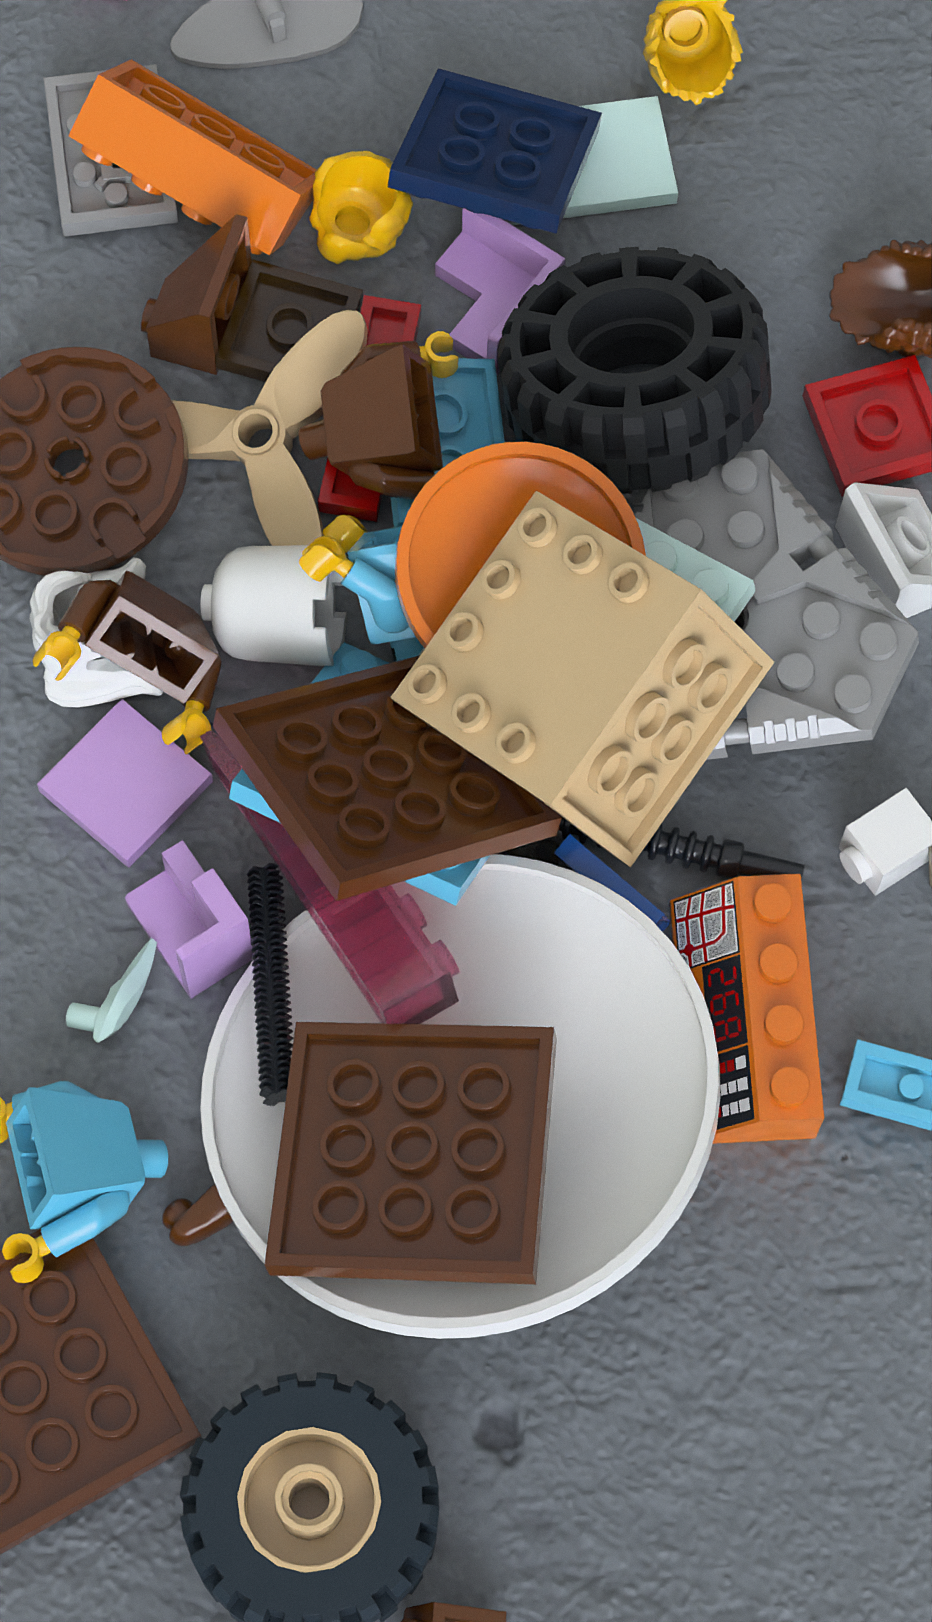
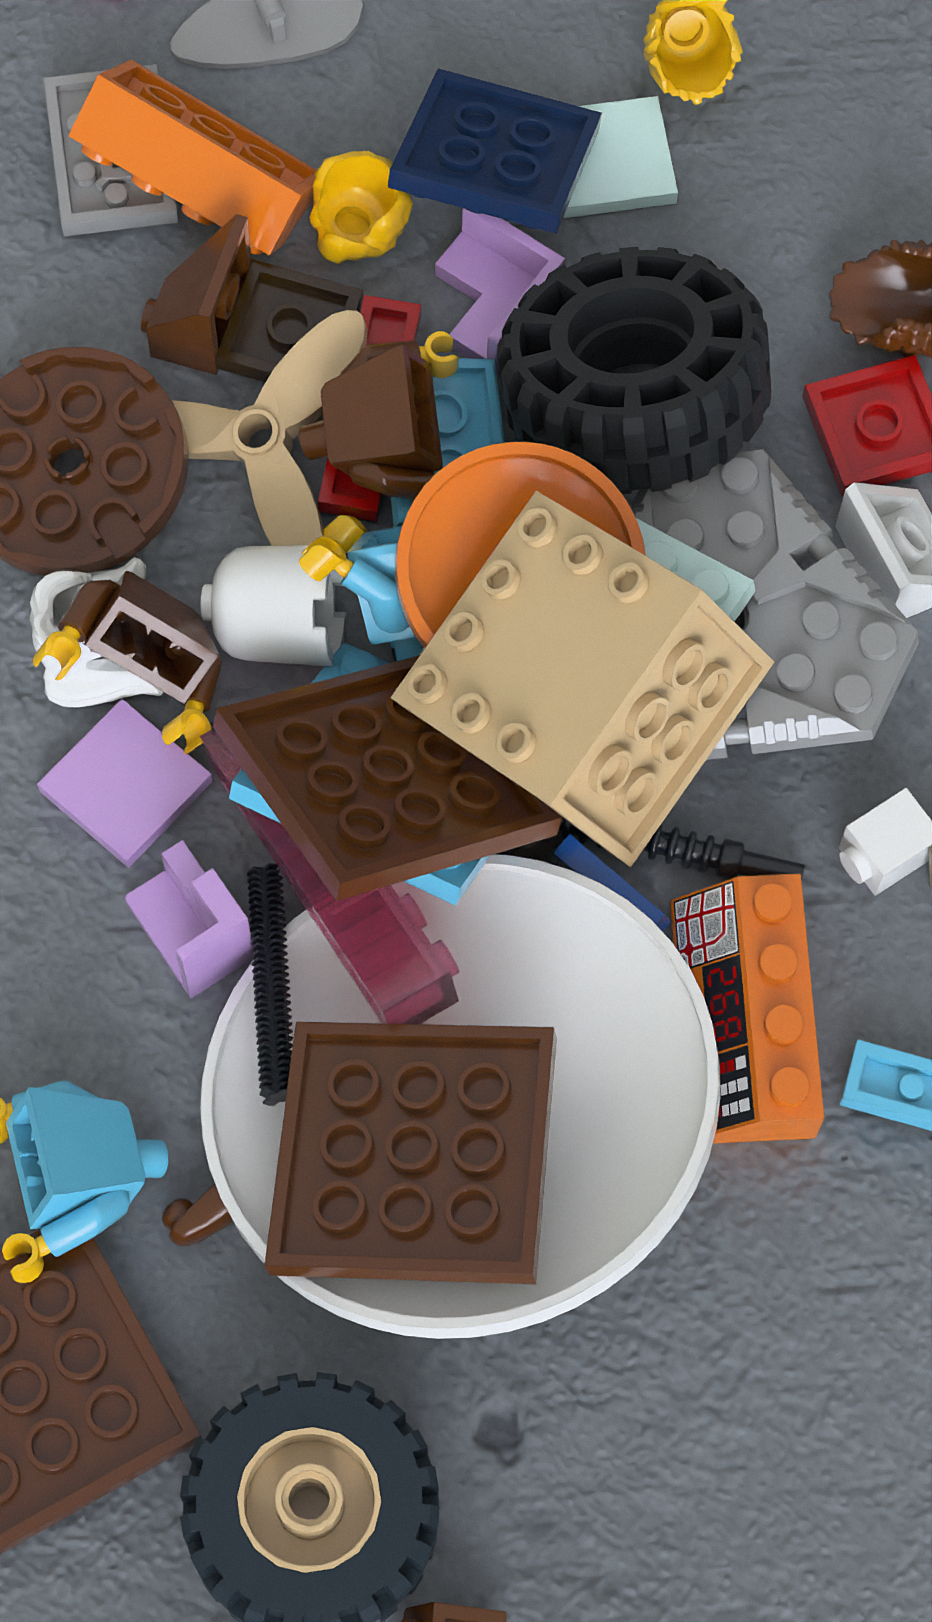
light aqua bar [66,938,157,1043] -> none

